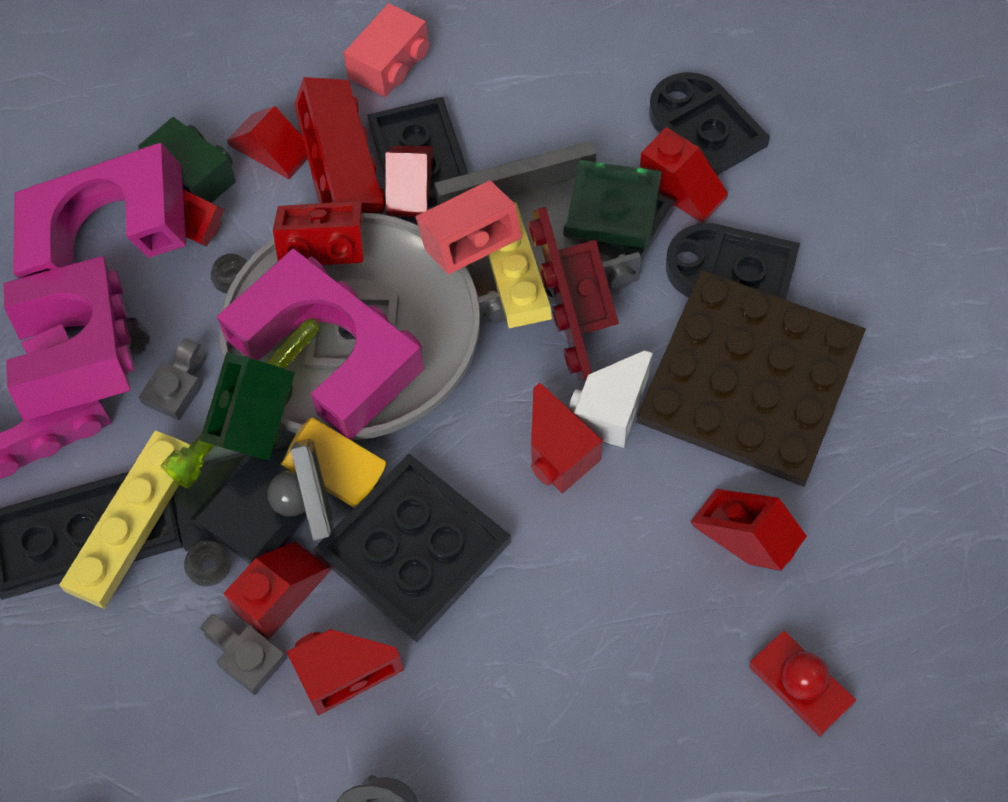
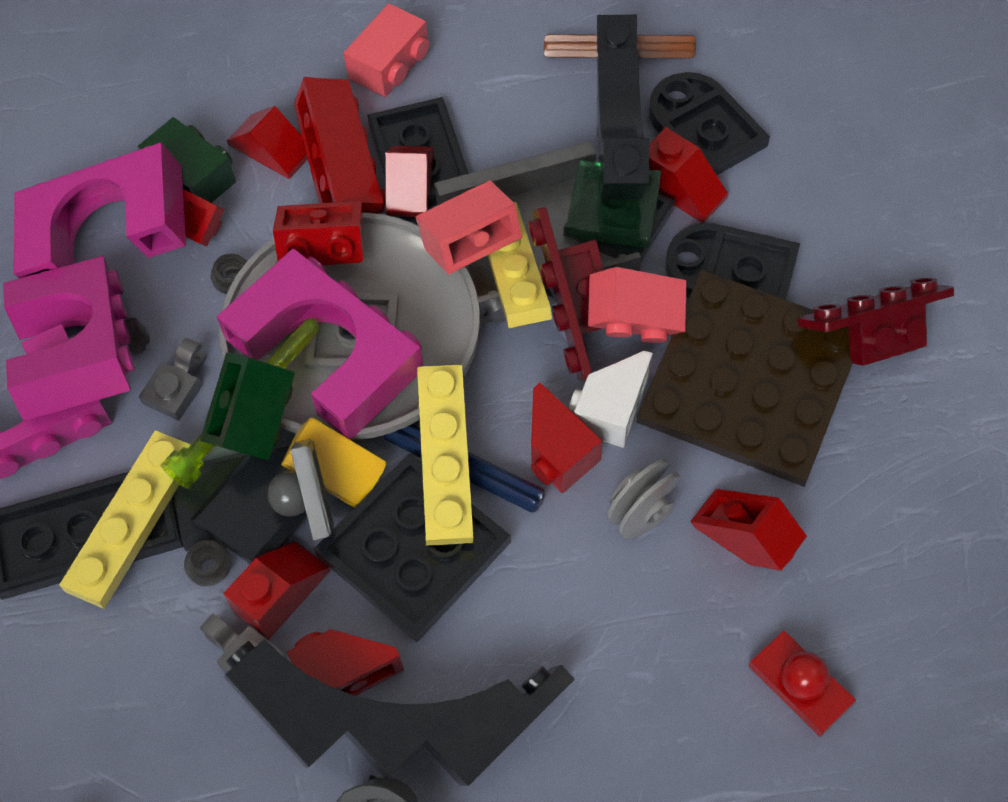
none -> black arch [224,639,575,786]
none -> dark blue axle [384,424,545,513]
none -> light yellow plate [417,365,473,546]
none -> dark orange axle [544,34,696,58]
none -> coral brick [588,267,686,343]
none -> black arch [597,14,649,200]
none -> light grey piece [607,459,681,539]
none -> dark red bracket [798,278,954,366]

